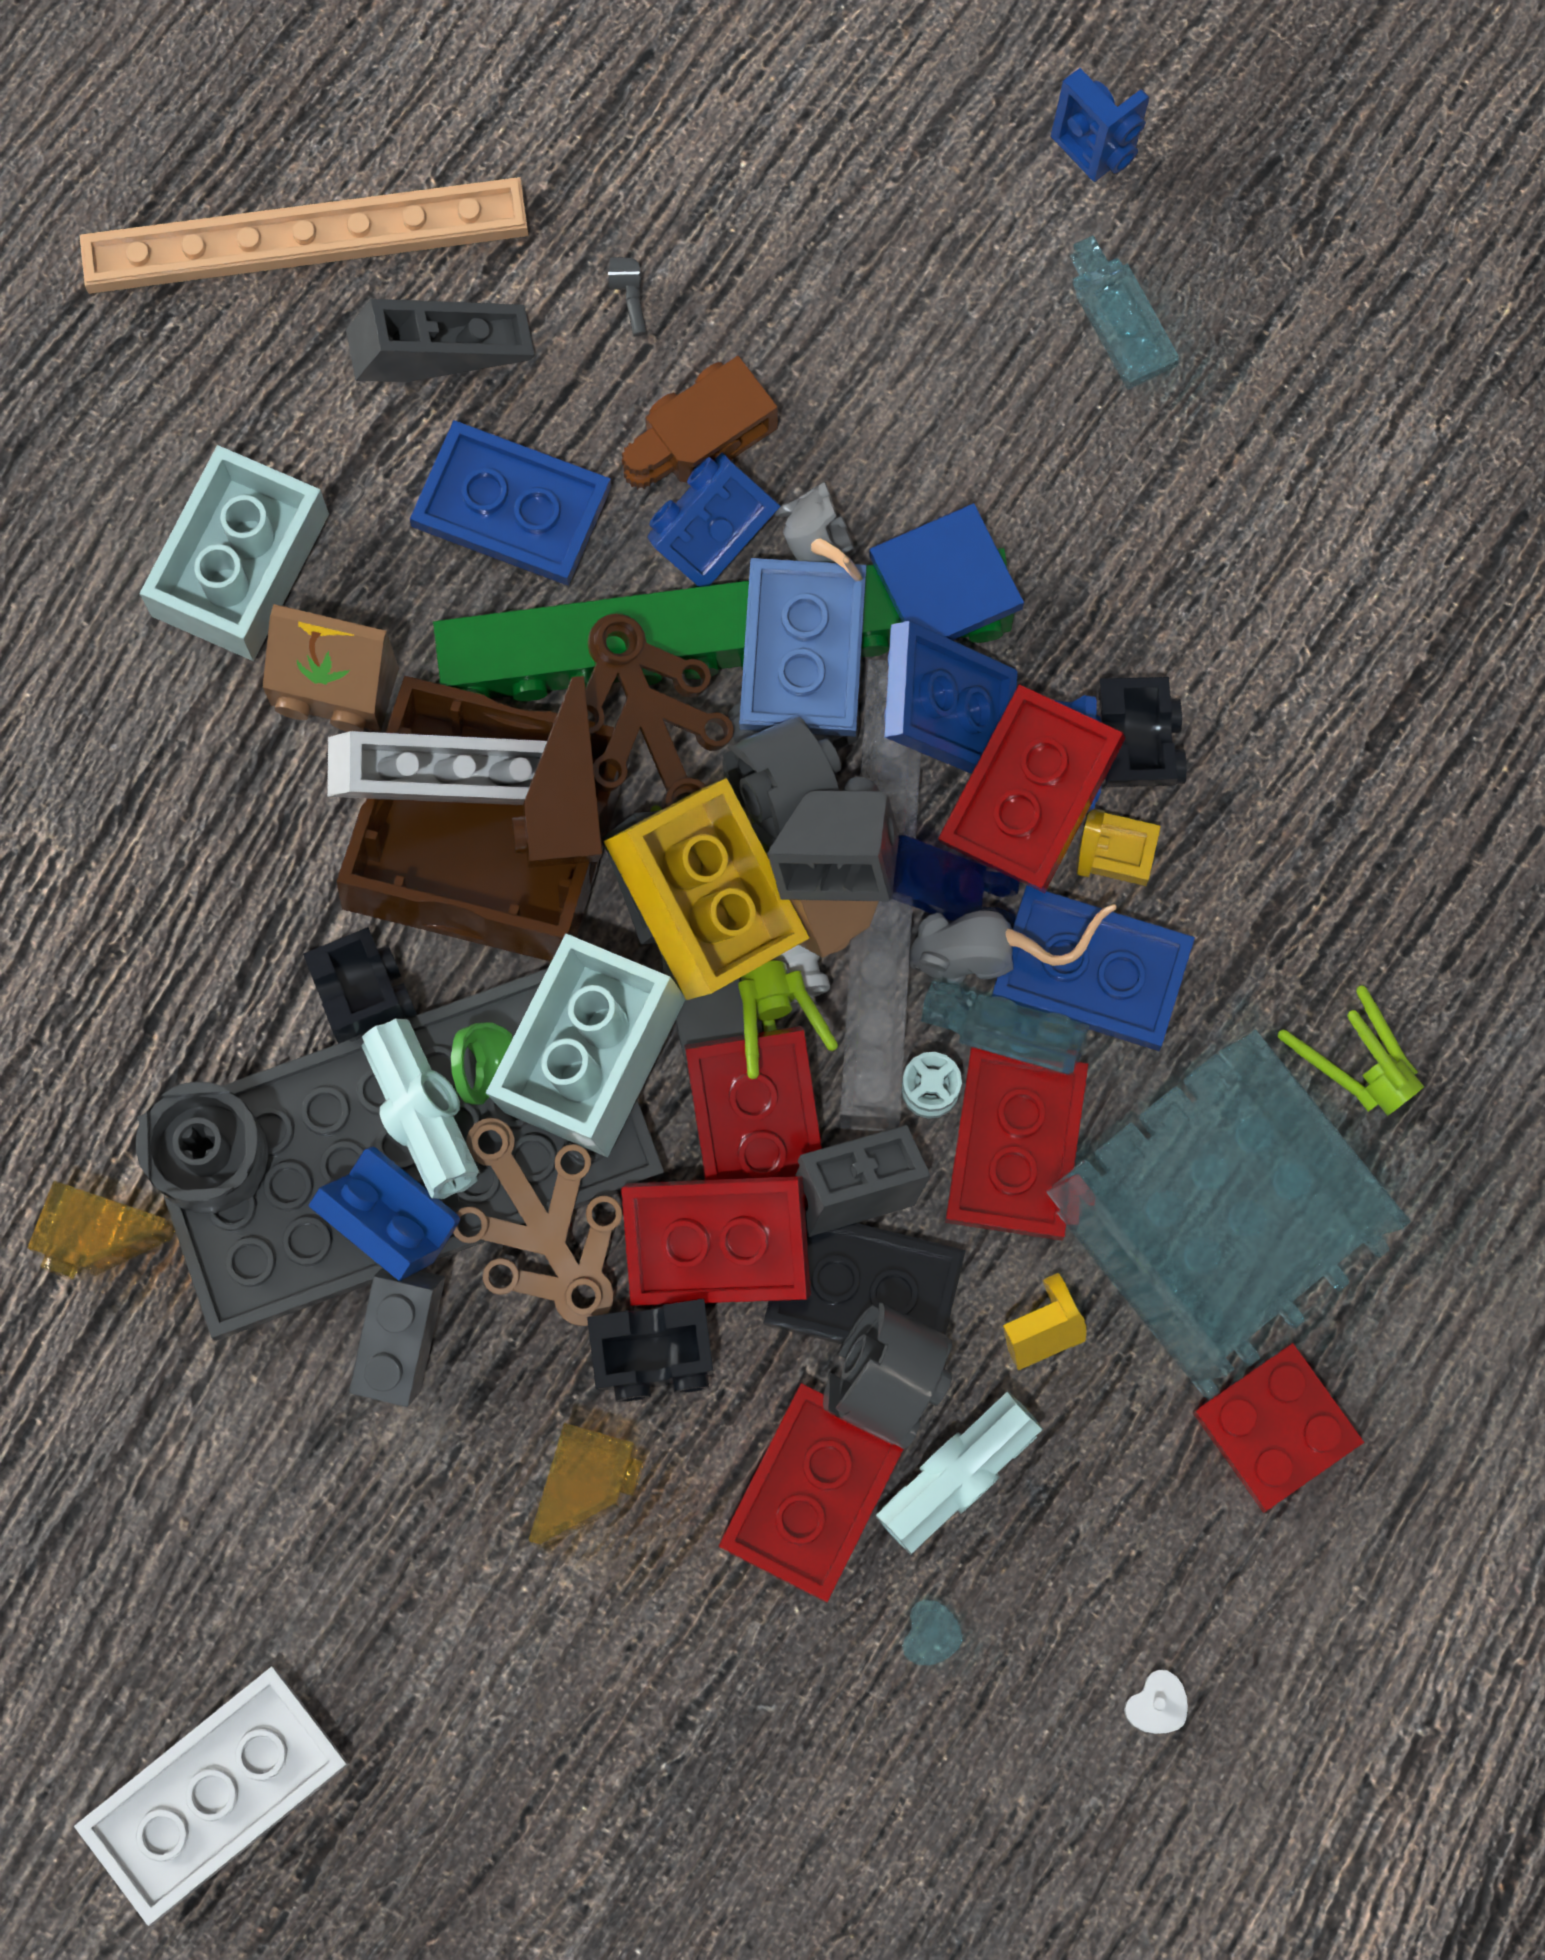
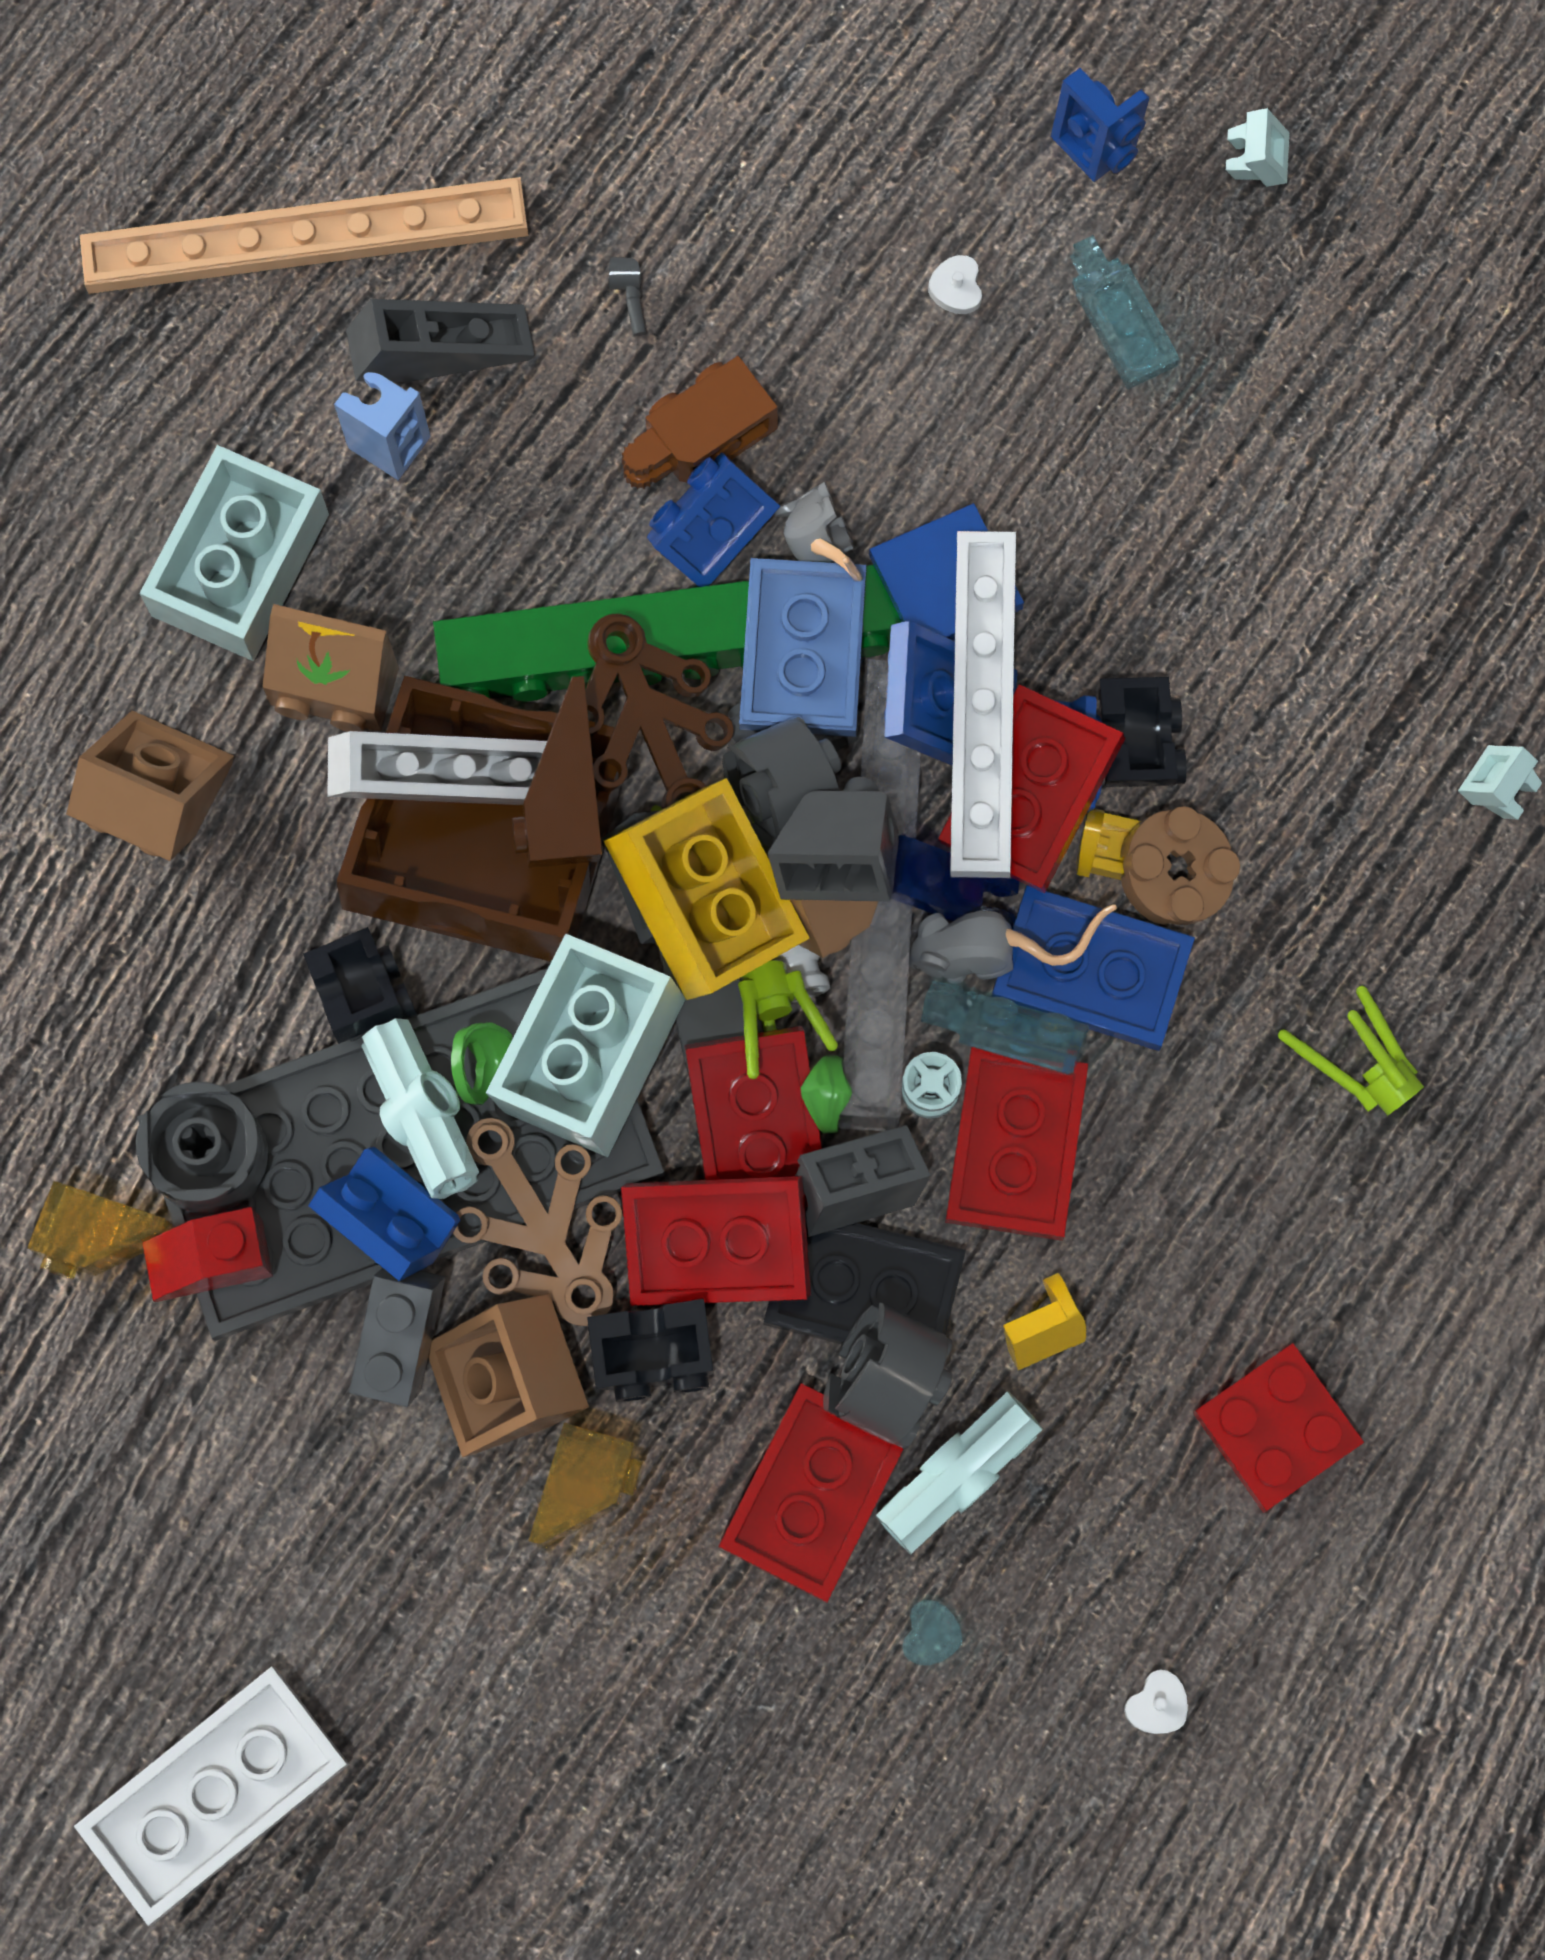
blue plate [410,420,612,586] -> none
clear light blue windscreen [1046,1029,1411,1400] -> none
none -> medium nougat slope [66,710,234,861]
none -> red slope [142,1207,273,1302]
none -> light blue hinge [334,372,431,480]
none -> medium nougat slope [428,1294,589,1458]
none -> bright green piece [801,1055,852,1133]
none -> white piece [928,255,982,314]
none -> white plate [950,531,1016,878]
none -> medium nougat plate [1120,806,1240,926]
none -> light aqua tile [1226,108,1290,187]
none -> light aqua tile [1458,745,1542,820]

